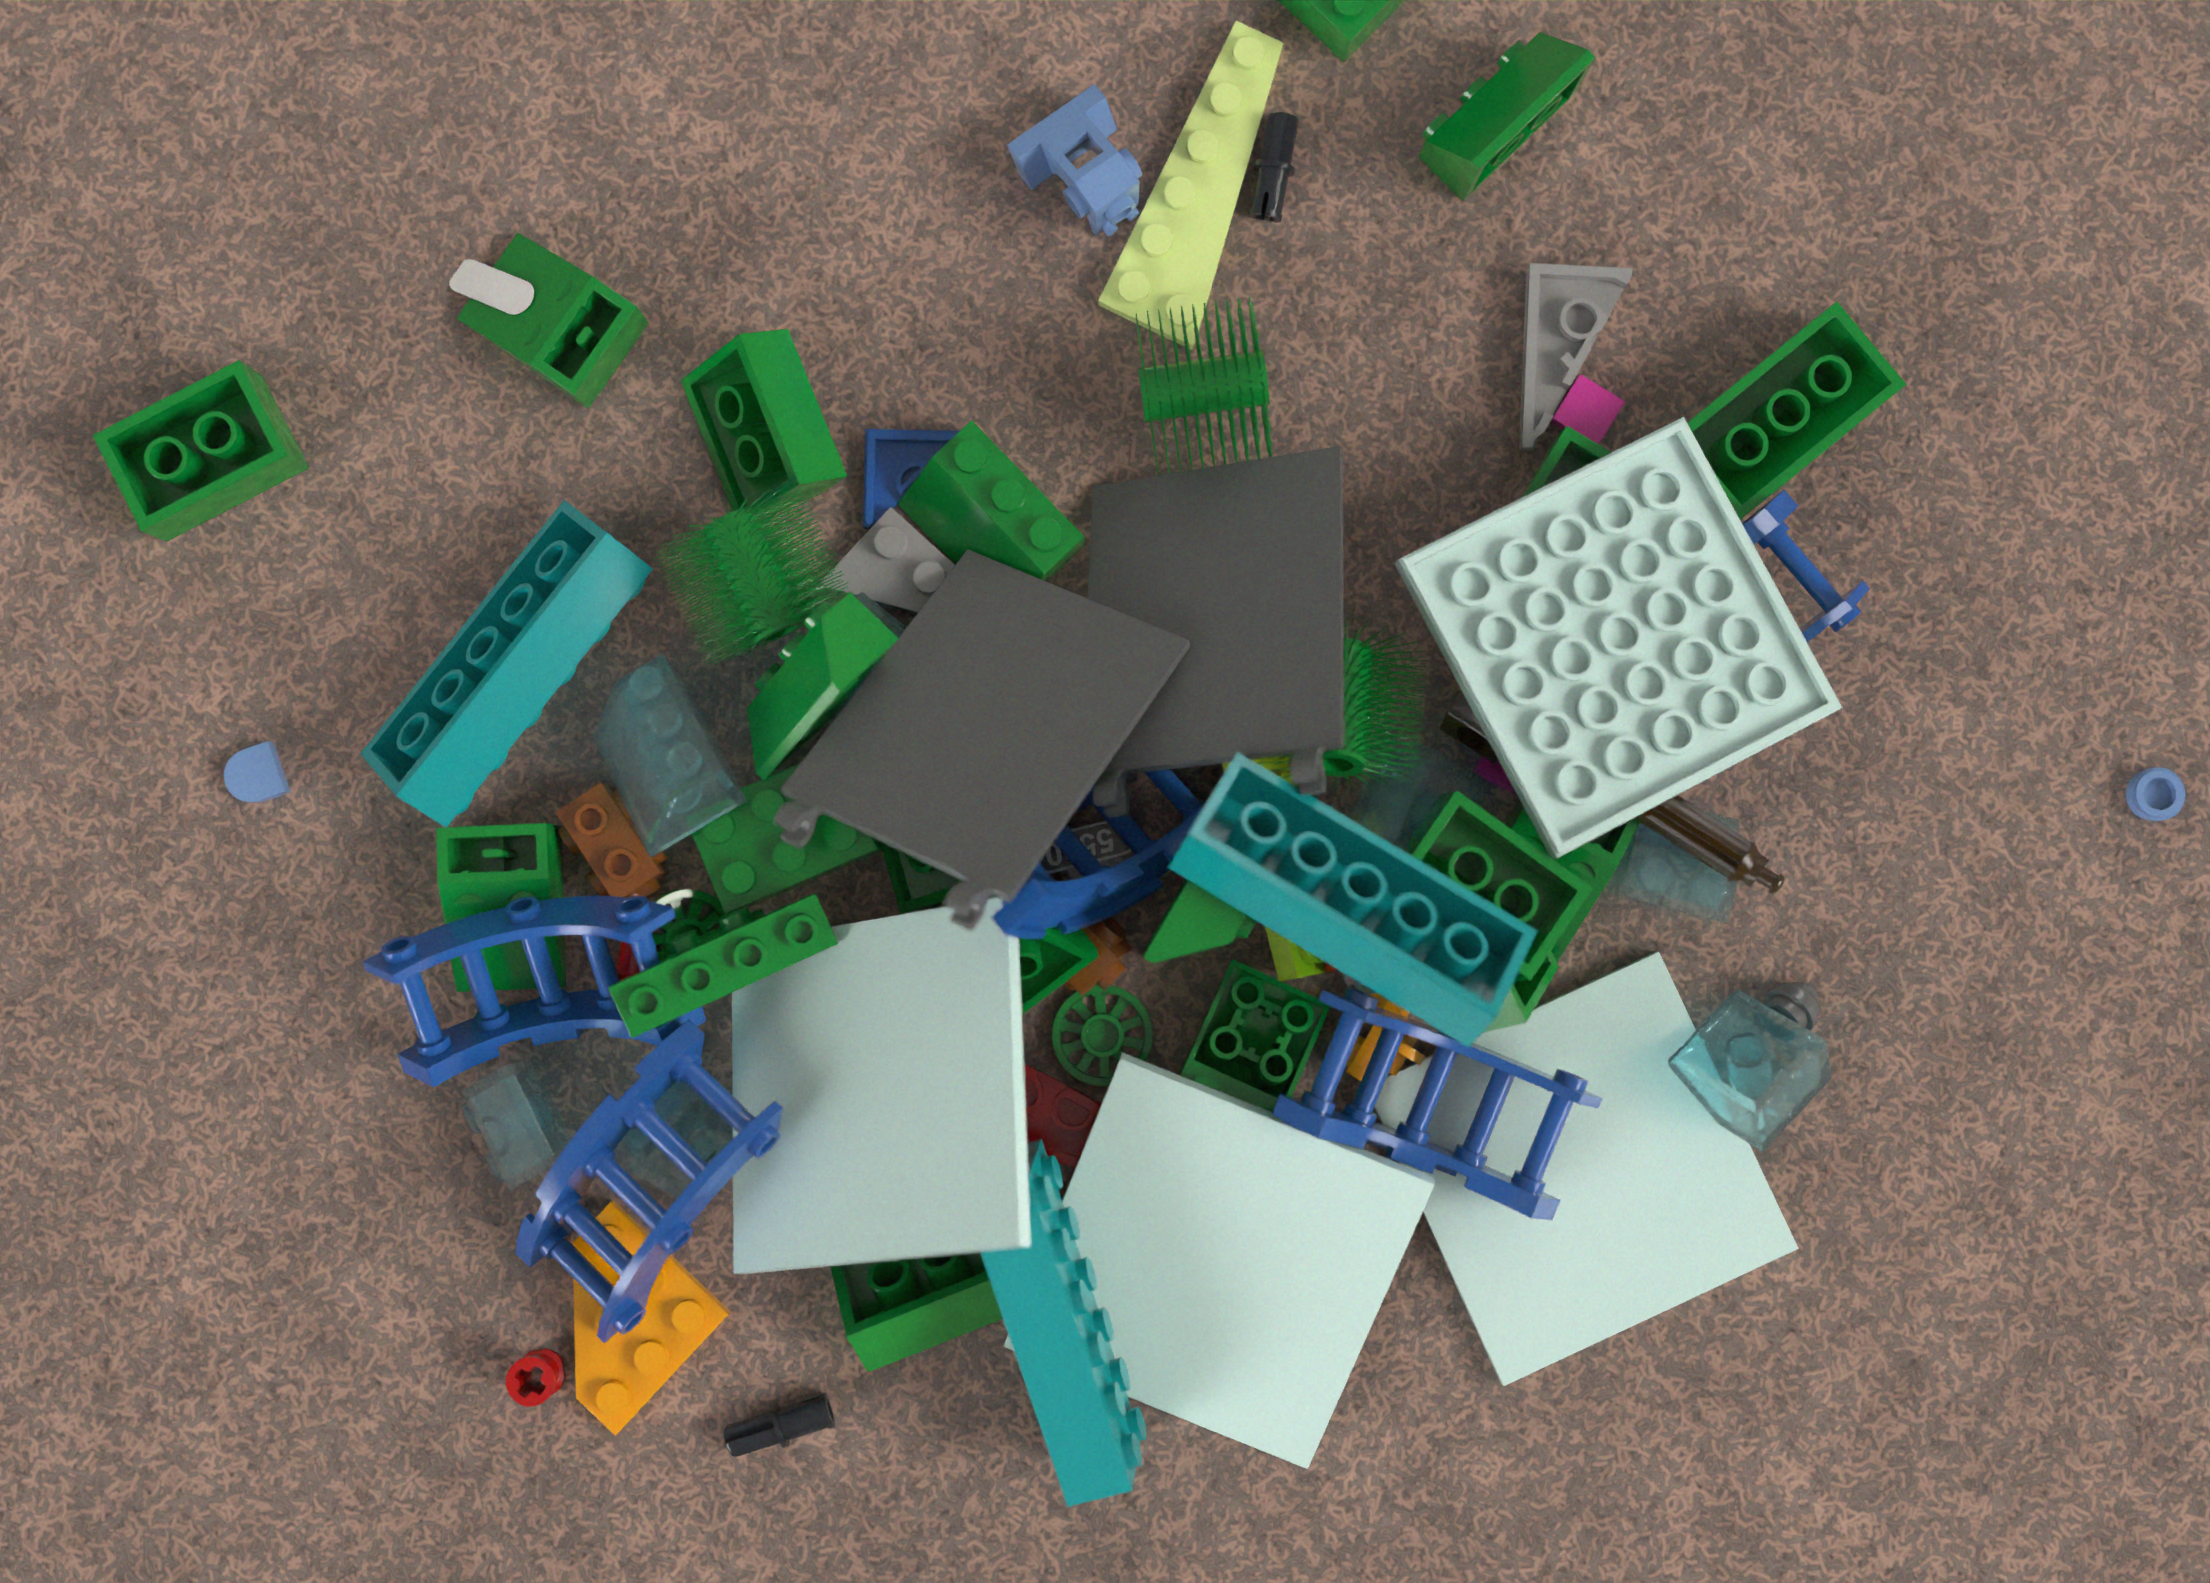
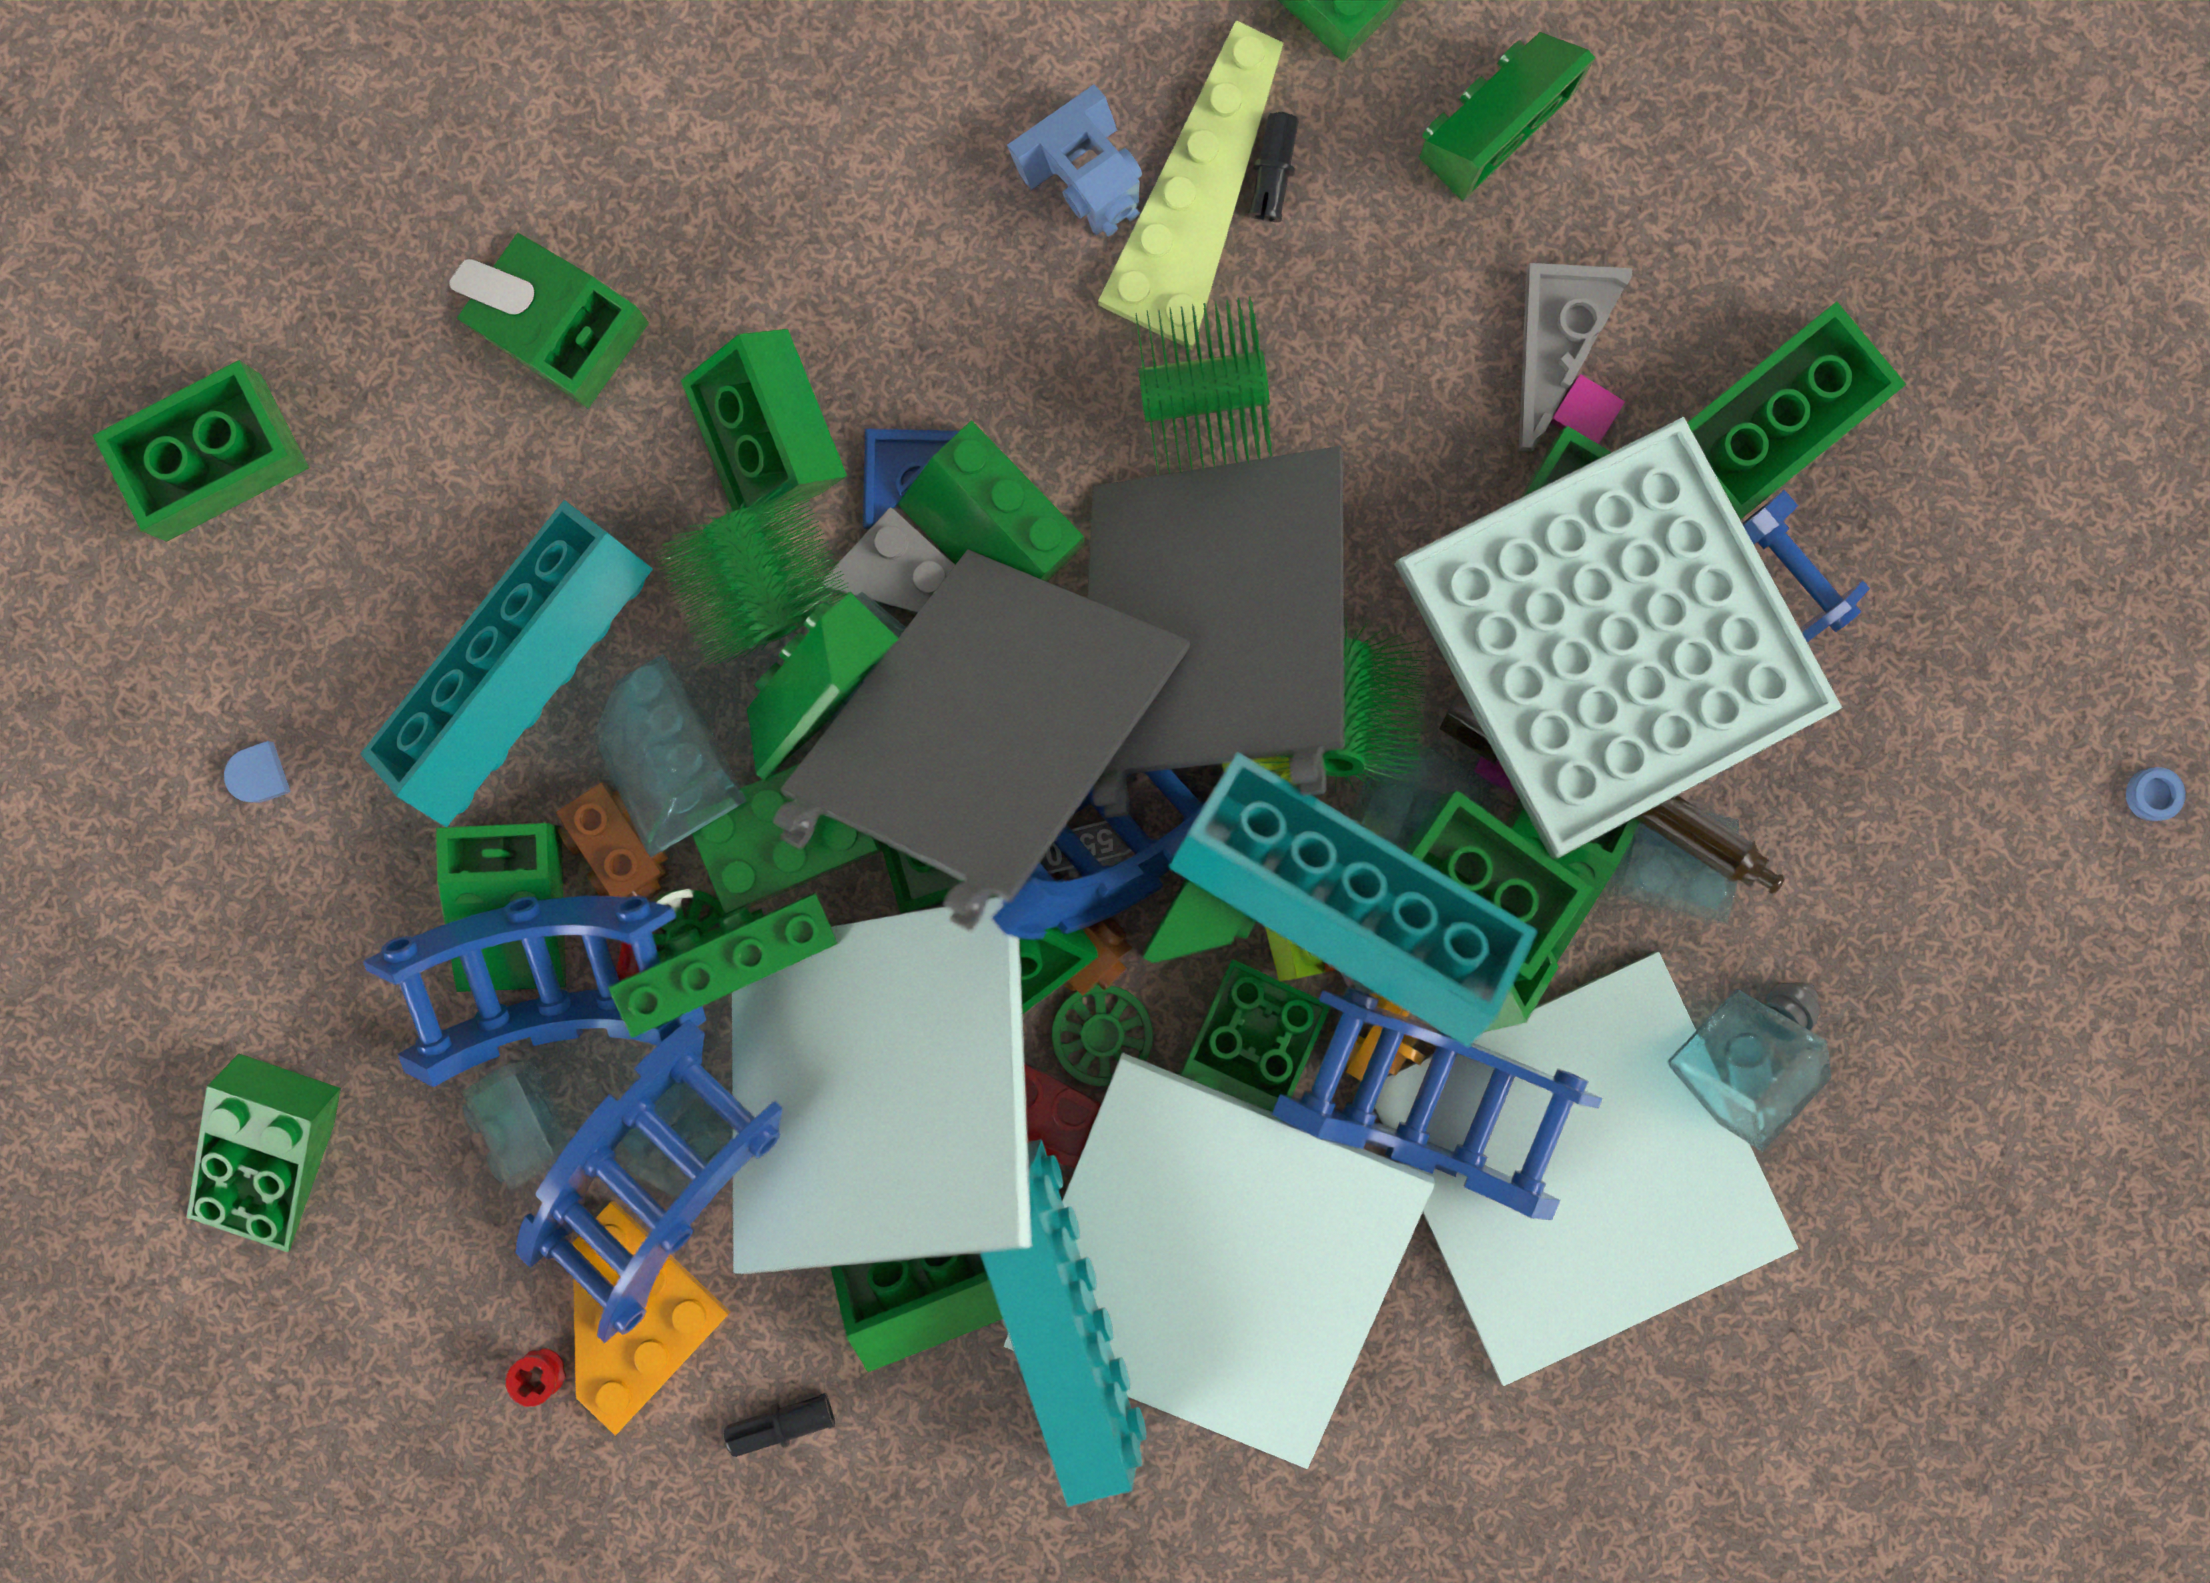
none -> green slope [186,1053,341,1252]

